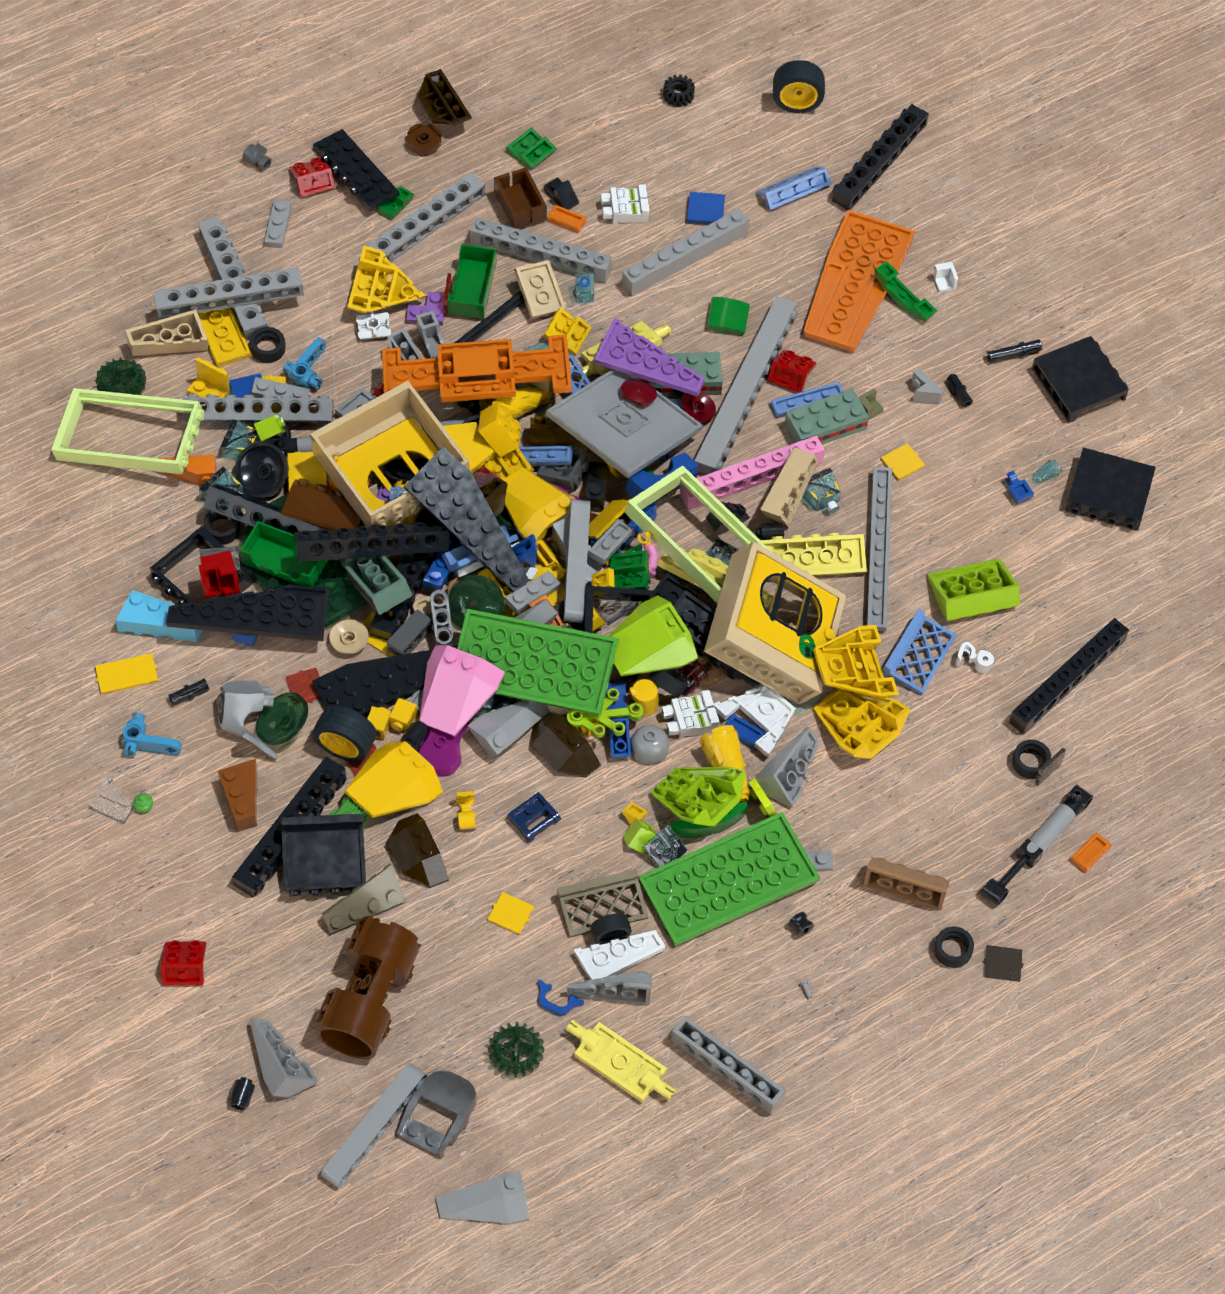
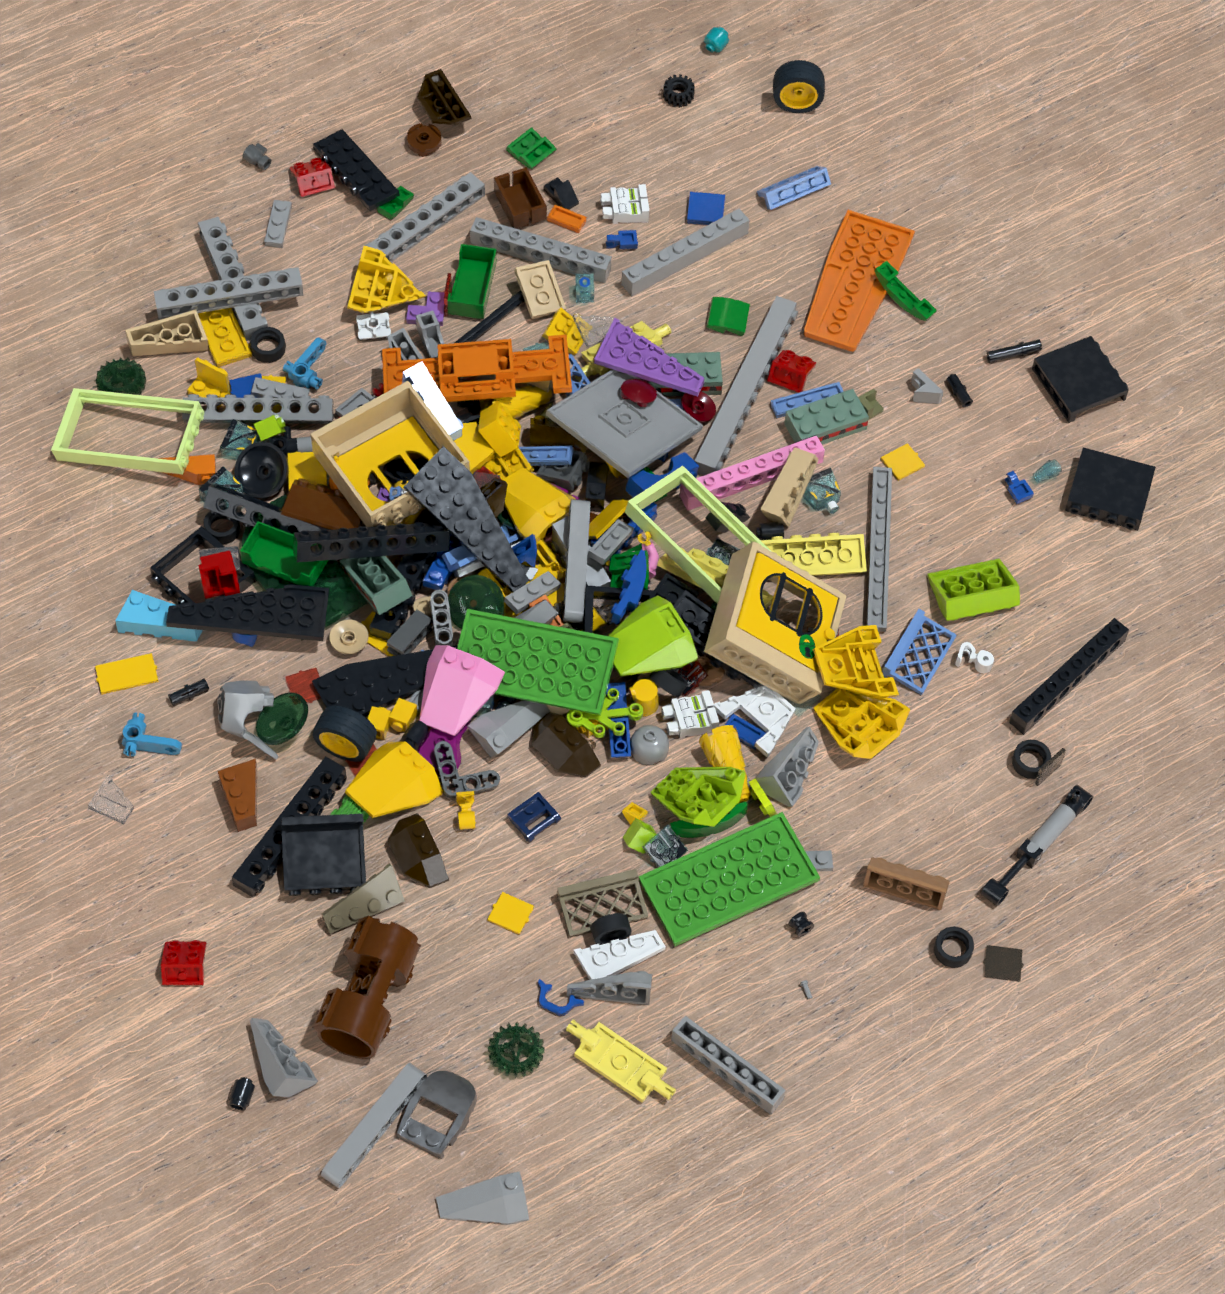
bright green plate [133,793,153,813] -> none
yellow bracket [591,568,615,587] -> none
black brick [832,104,929,210] -> none
white panel [933,262,958,292] -> none
orange tile [1070,832,1112,873] -> none
none -> wedge [402,362,463,441]
none -> dark grey beam [434,741,500,798]
none -> clear wing [572,314,614,348]
none -> blue plate [606,230,638,249]
none -> blue slope [611,549,646,625]
none -> teal head [704,27,729,53]

